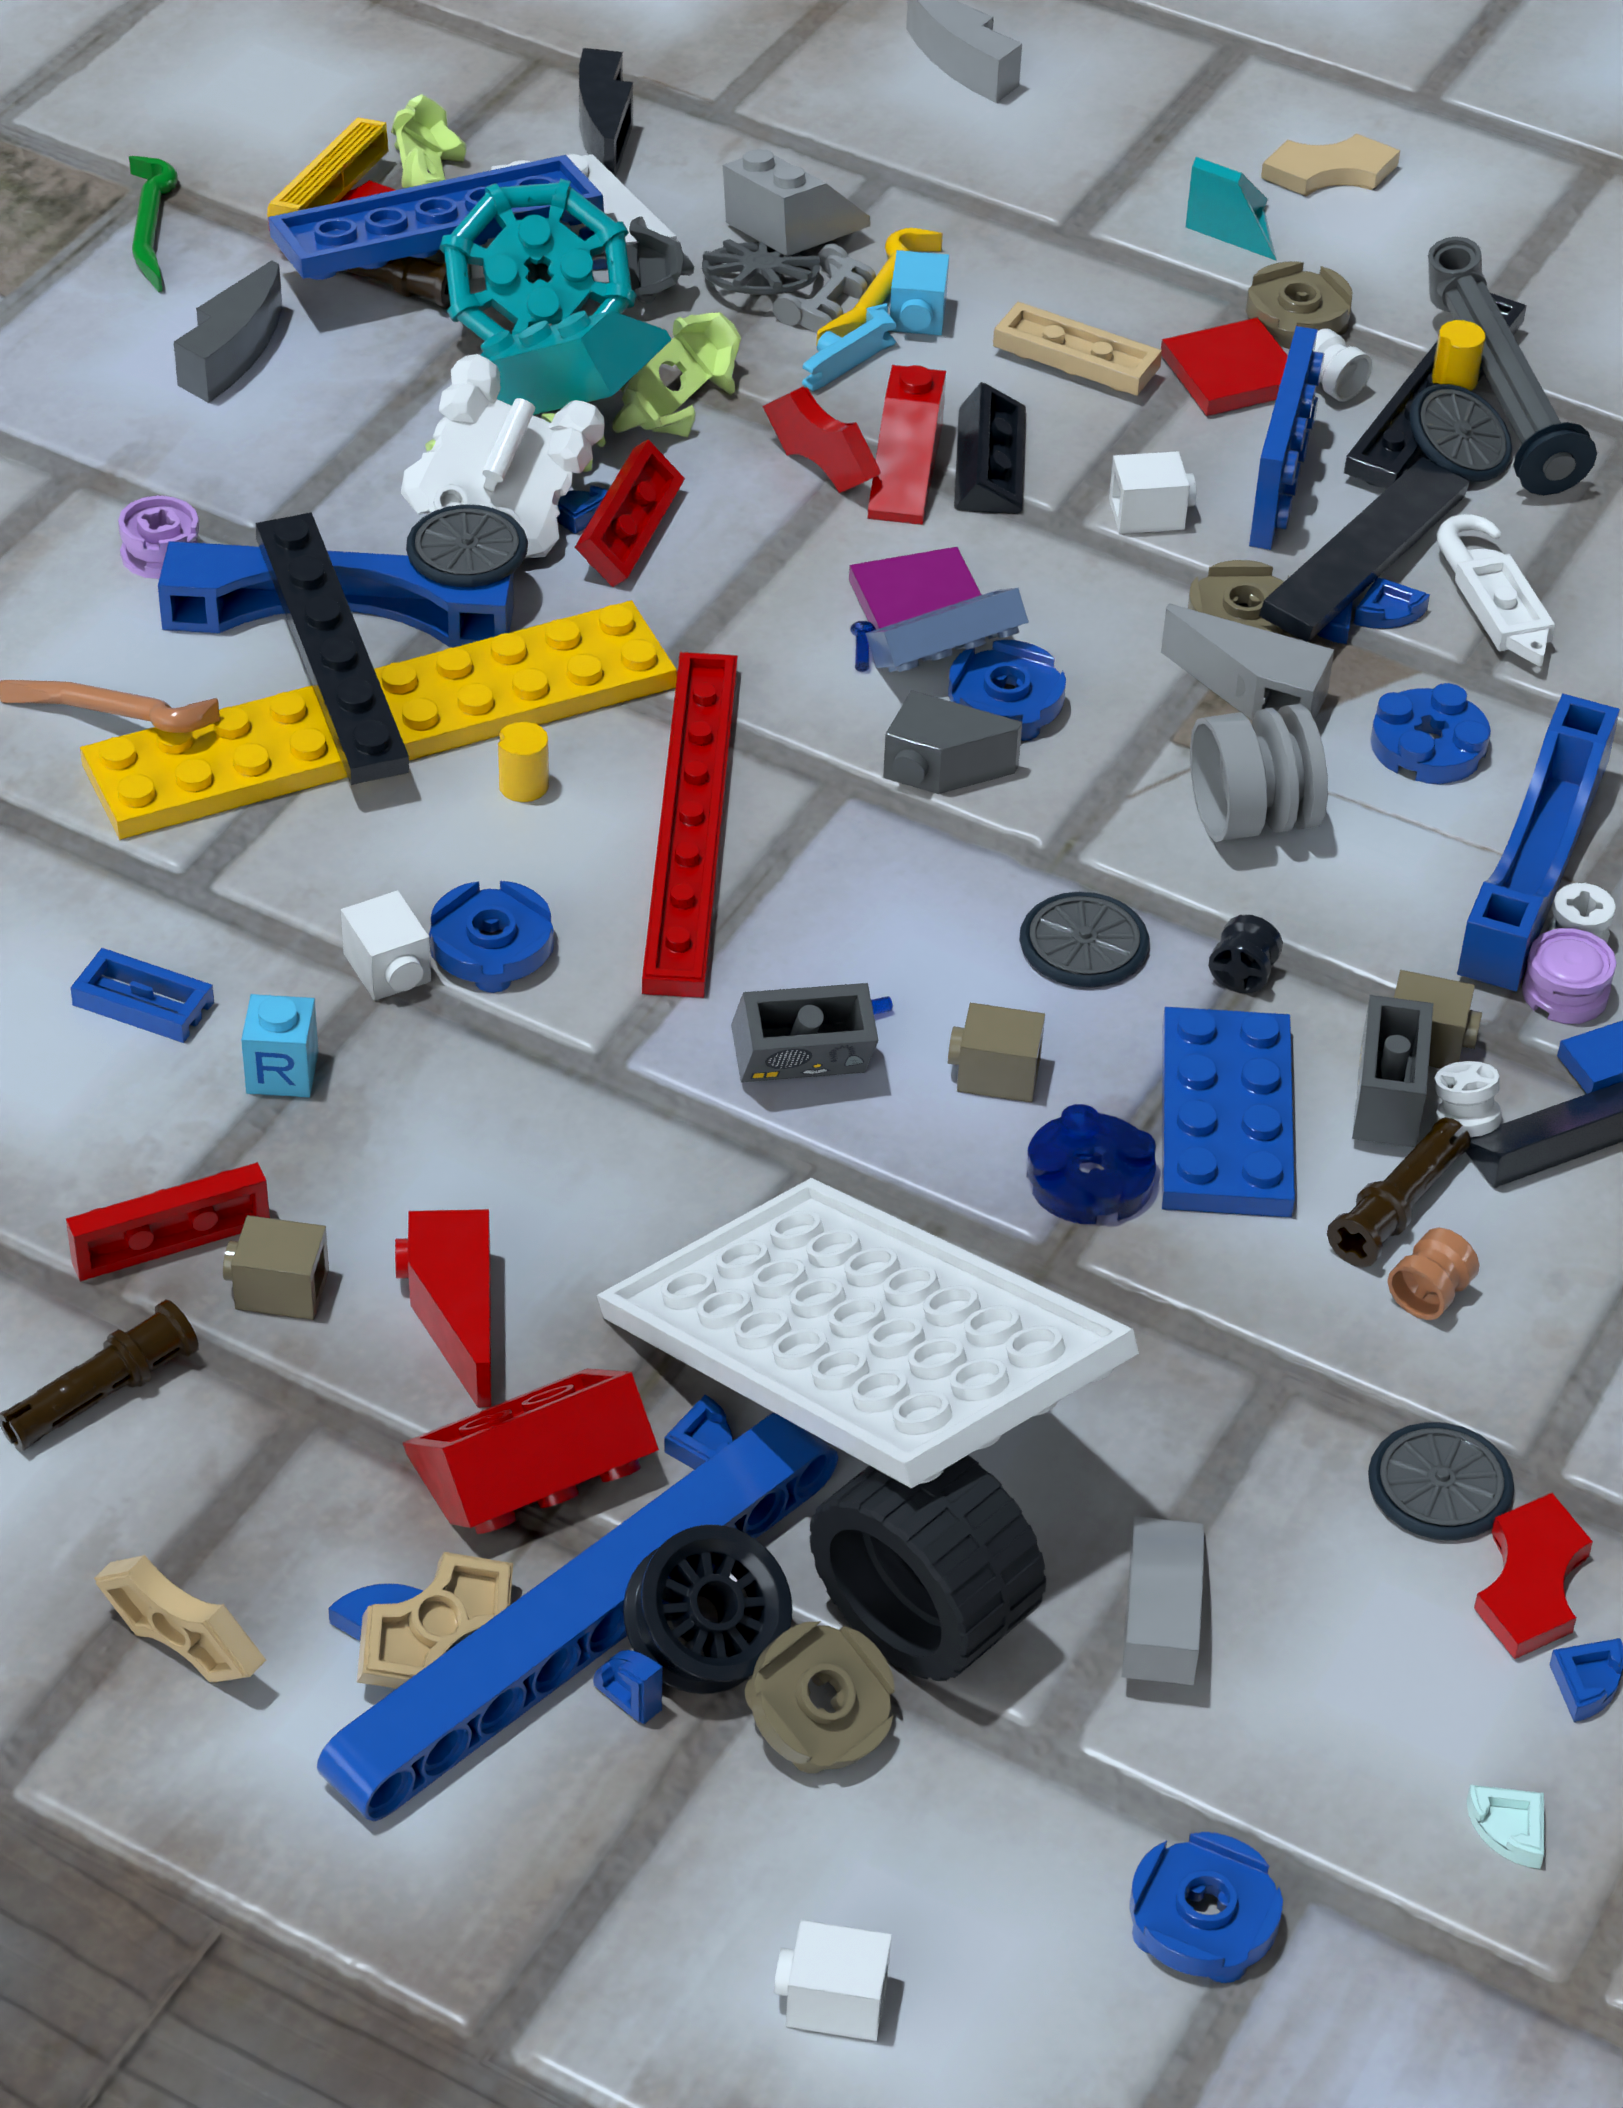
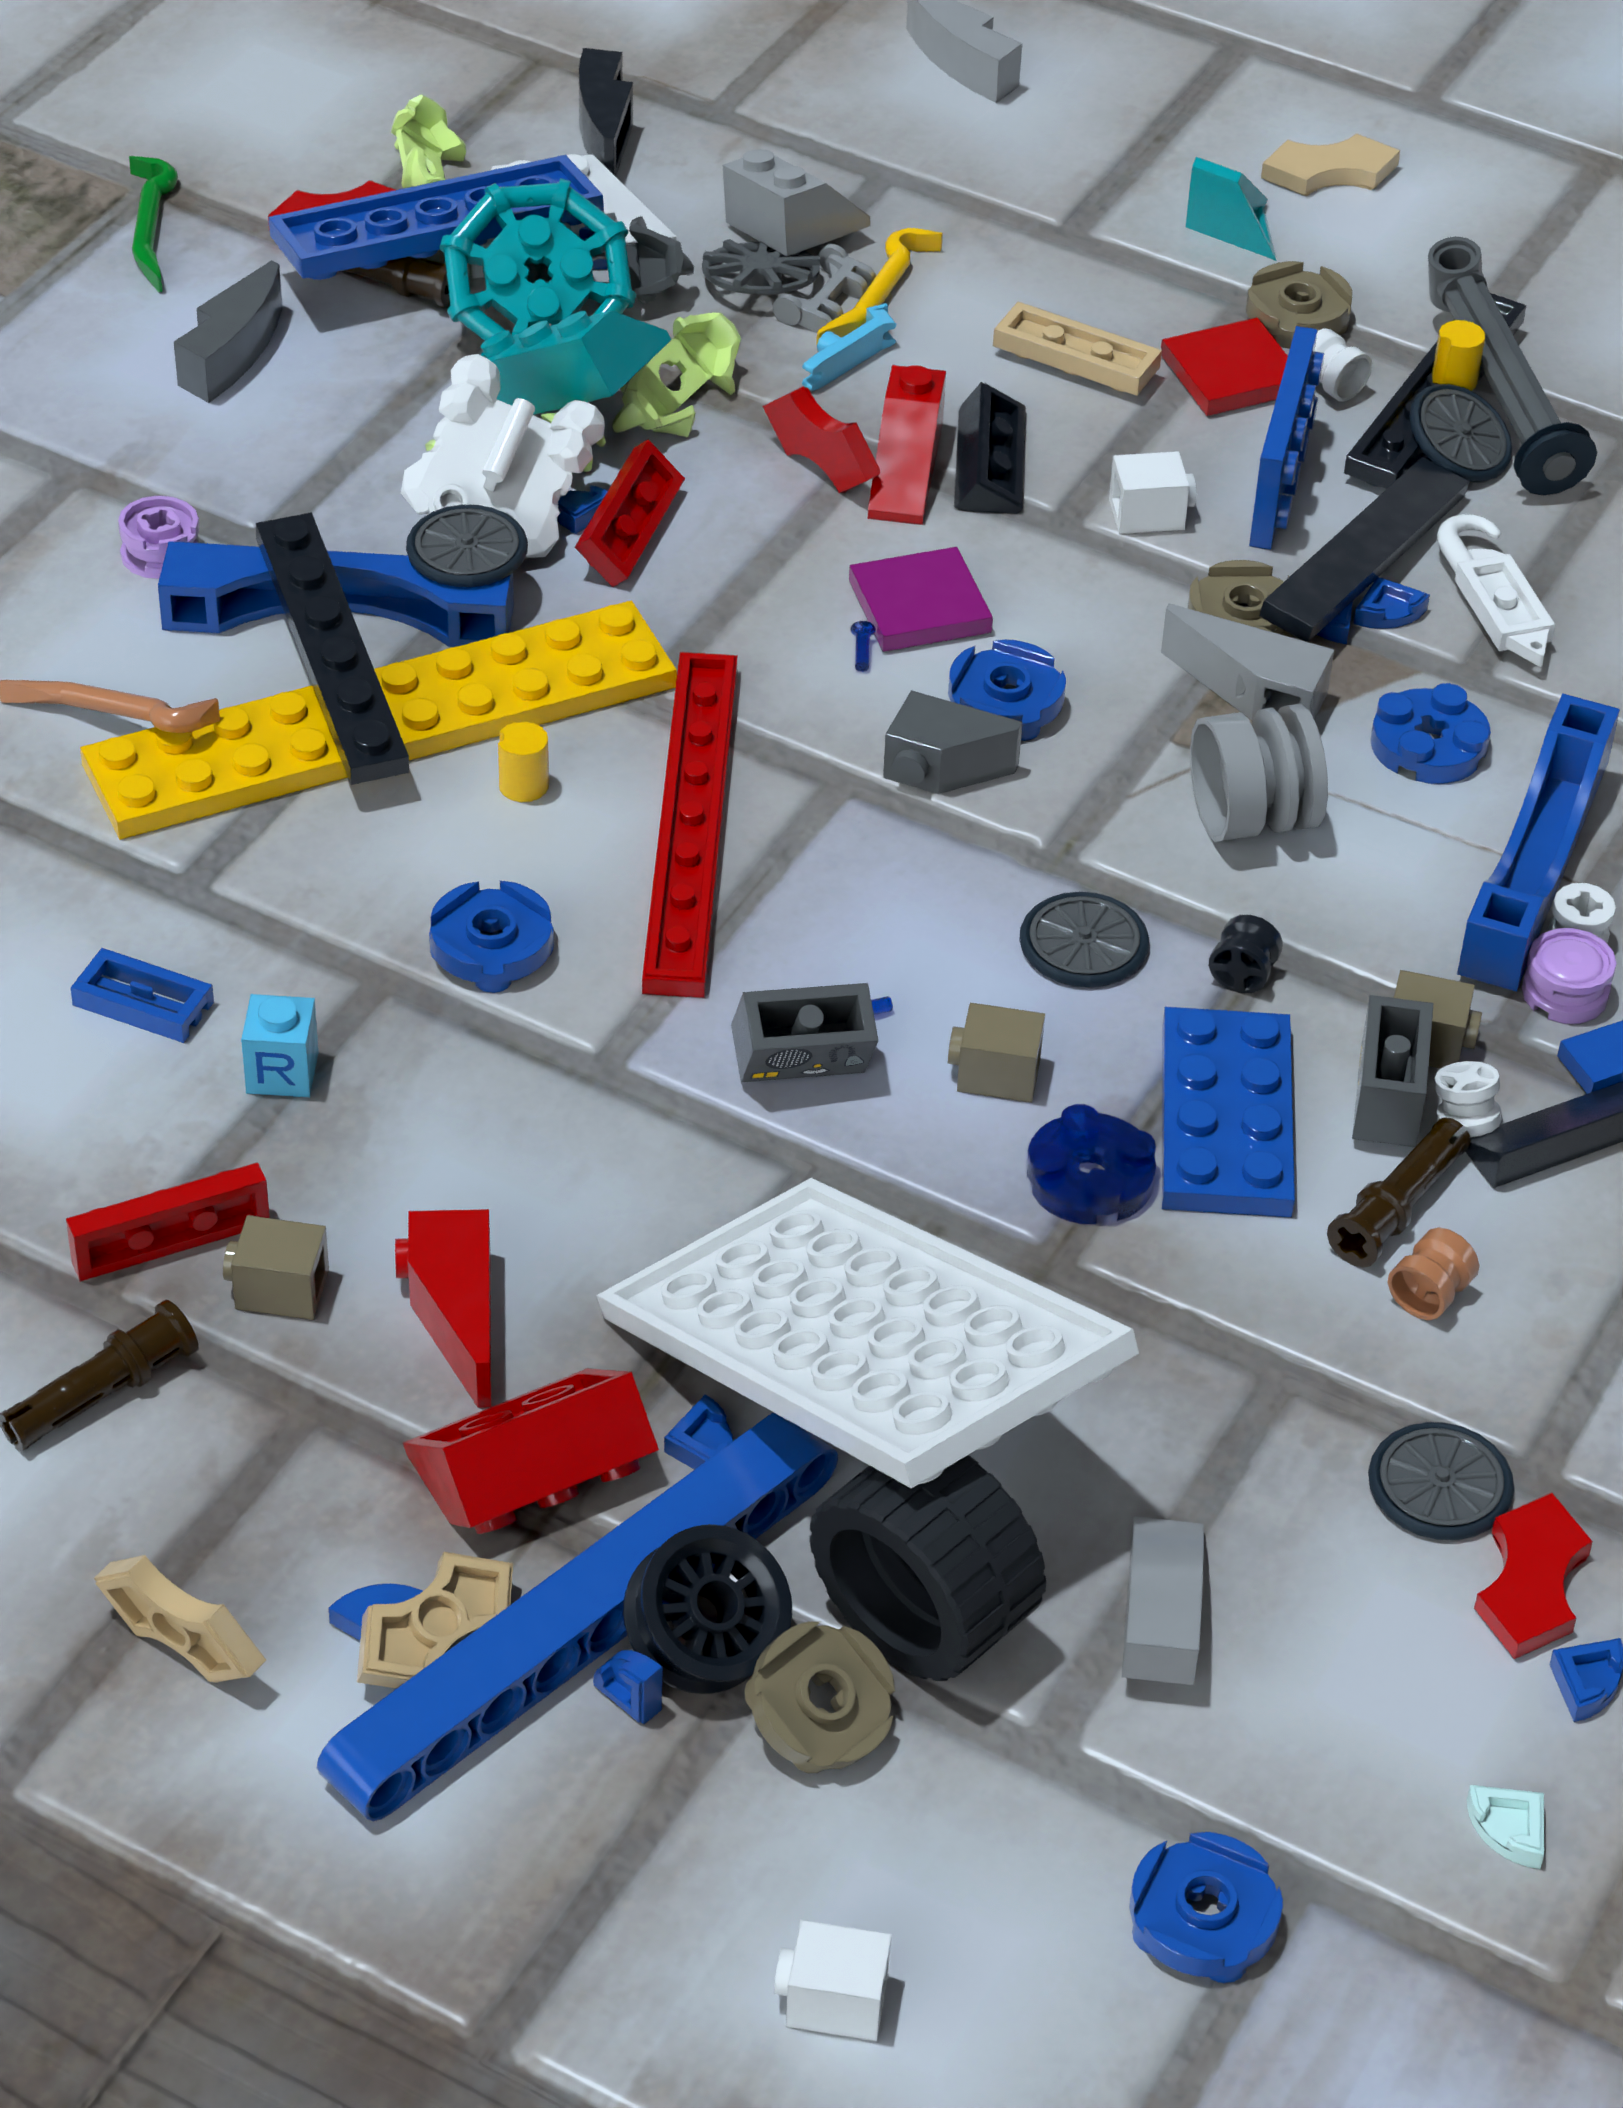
yellow piece [267,117,389,217] -> none
white brick [341,890,431,1001] -> none
sand blue piece [866,588,1029,672] -> none
medium azure brick [889,250,949,336] -> none

